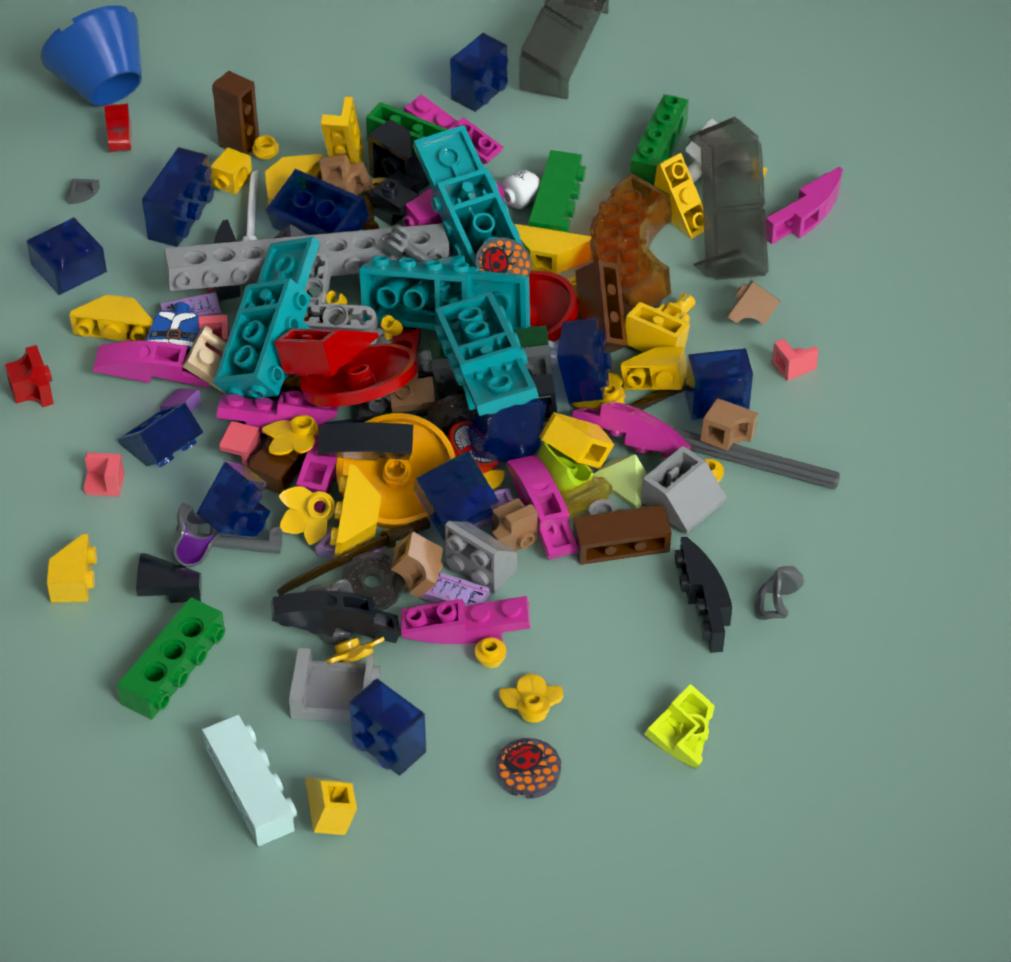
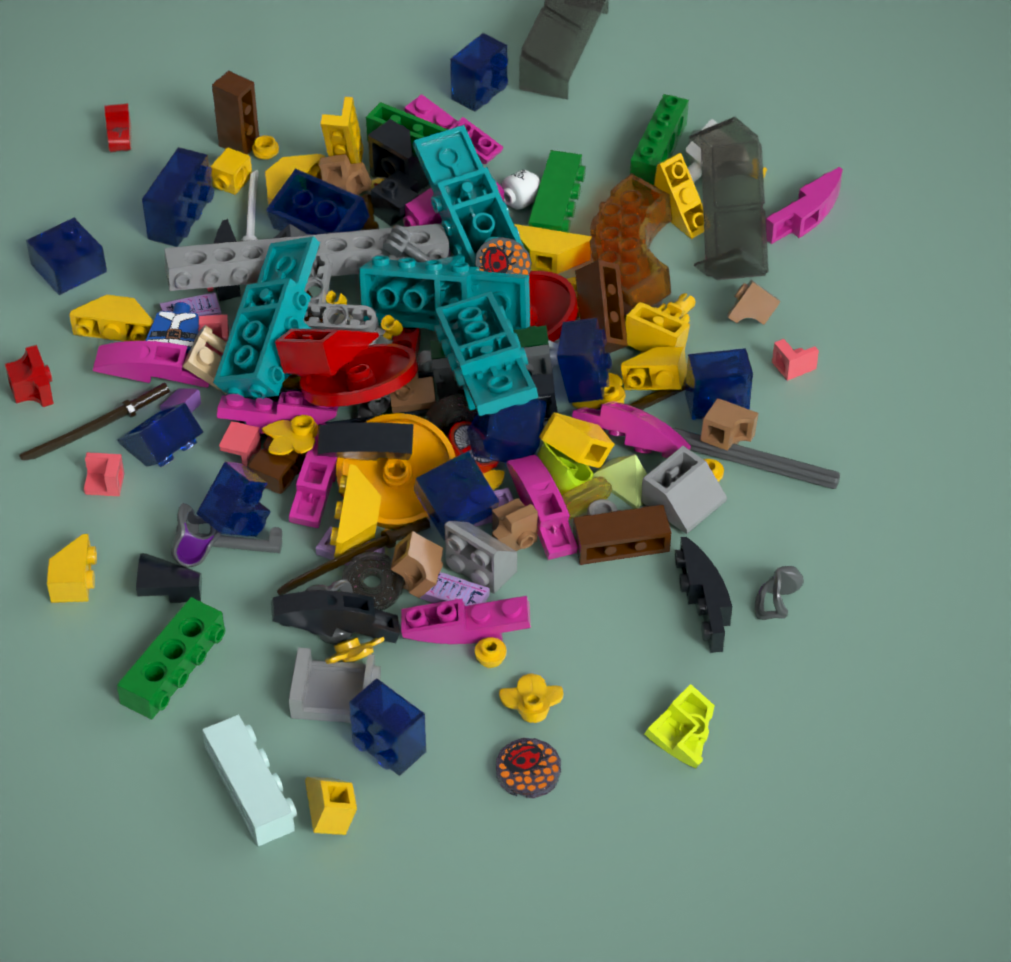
blue cone [40,5,142,106] -> none
dark grey tile [68,179,100,204] -> none
yellow plate [279,486,335,545] -> none
none -> dark brown sword [19,382,170,460]

